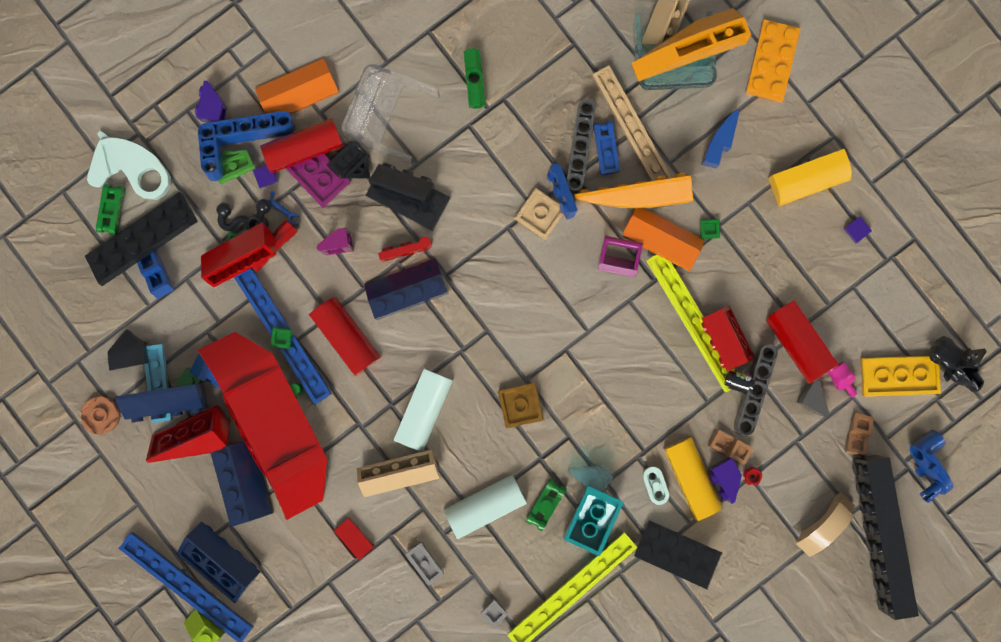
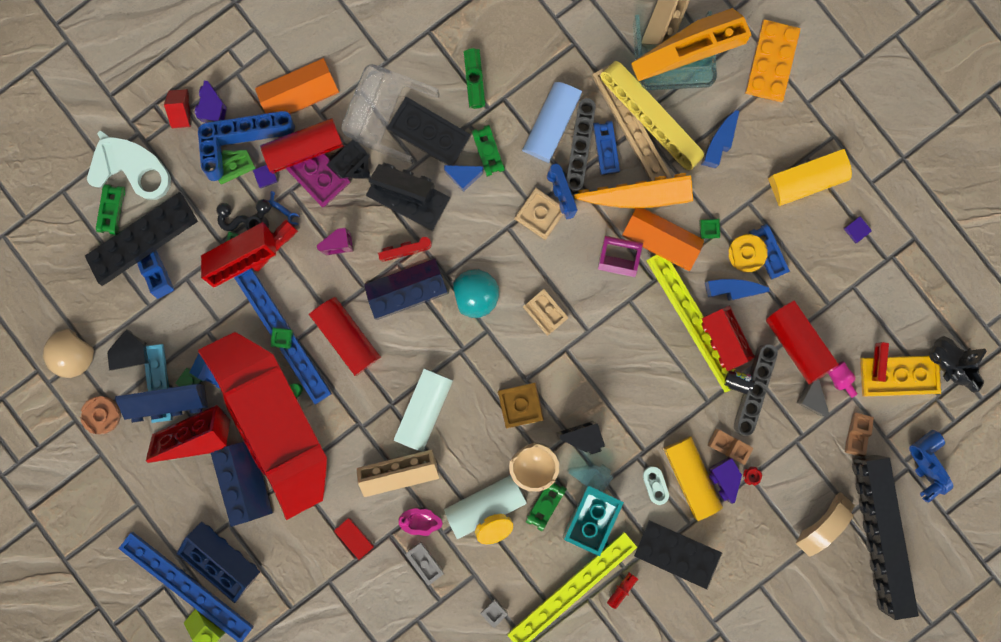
none -> tan cylinder [43,329,94,378]
none -> red slope [164,89,191,129]
none -> black plate [387,97,471,166]
none -> dark pink arm [398,508,443,536]
none -> blue slope [444,165,483,192]
none -> teal cylinder [453,269,499,318]
none -> green plate [471,125,505,177]
none -> yellow tile [475,514,513,545]
none -> tan cylinder [509,443,559,491]
none -> light blue brick [522,82,582,163]
none -> tan plate [523,289,568,336]
none -> black slope [556,421,605,455]
none -> light yellow beam [600,61,704,170]
none -> red axle [607,572,639,609]
none -> blue slope [705,279,770,301]
none -> yellow tile [729,234,768,272]
none -> blue plate [749,224,790,280]
none -> red tile [872,342,889,382]

